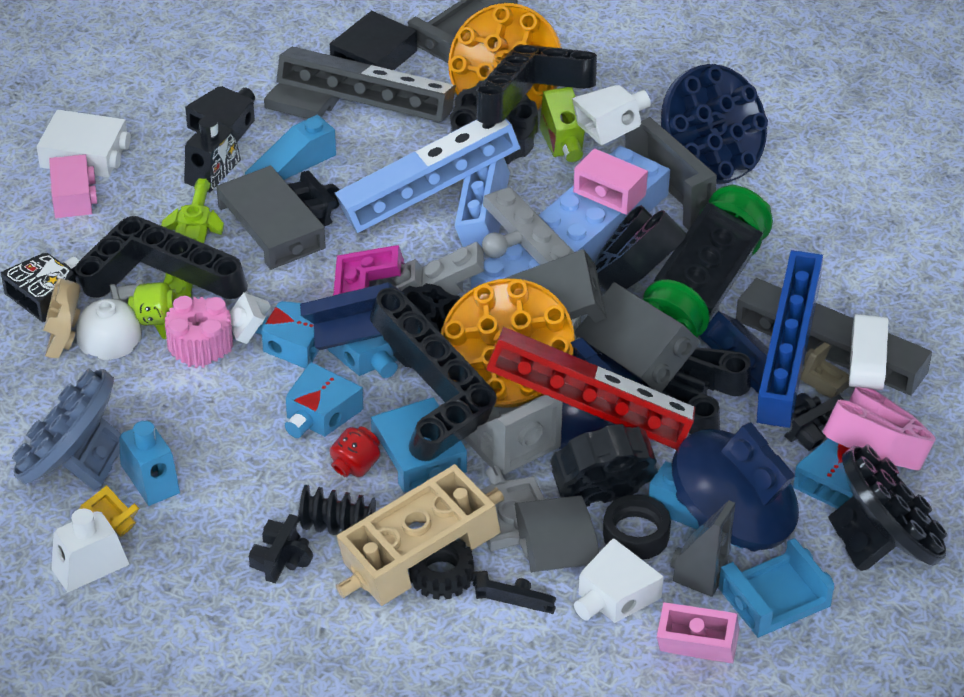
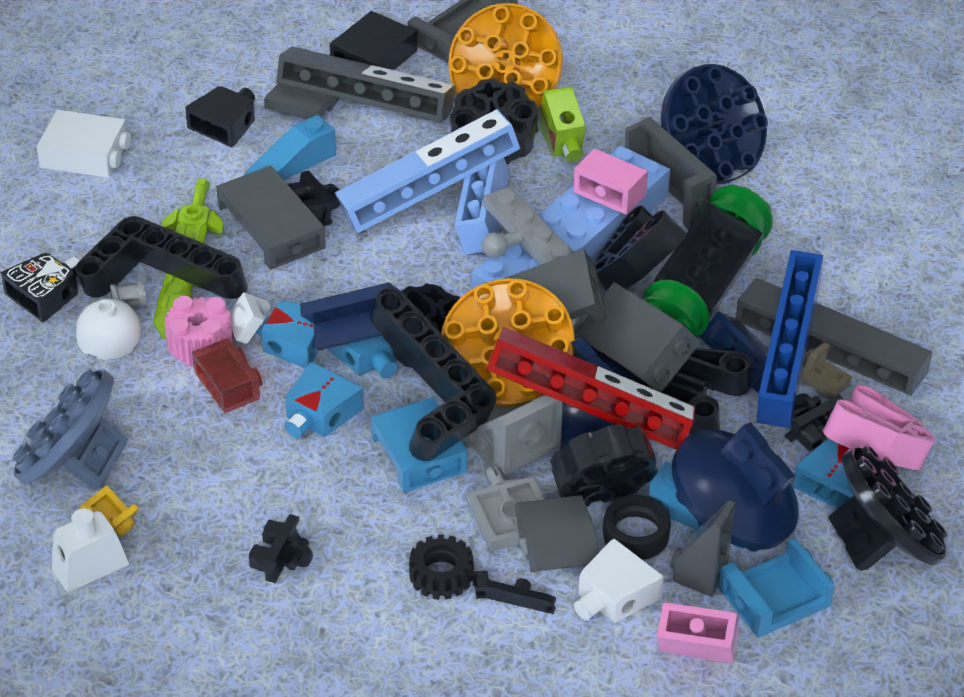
tan slope [43,278,80,358] -> none
bright pink brick [49,154,98,218] -> none
dark azure torso [119,421,180,506] -> none
lime head [128,282,178,326] -> none
black torso [184,116,241,193] -> none
black piece [298,485,376,535] -> none
red head [329,426,380,478] -> none
dark pink panel [333,245,405,296] -> none
tan brick [335,464,504,606] -> none
light grey slope [369,242,484,295] -> none
black beam [476,45,597,124] -> none
white torso [572,85,651,145] -> none
white beam [849,314,888,390] -> none
none -> clear red brick [192,338,263,414]

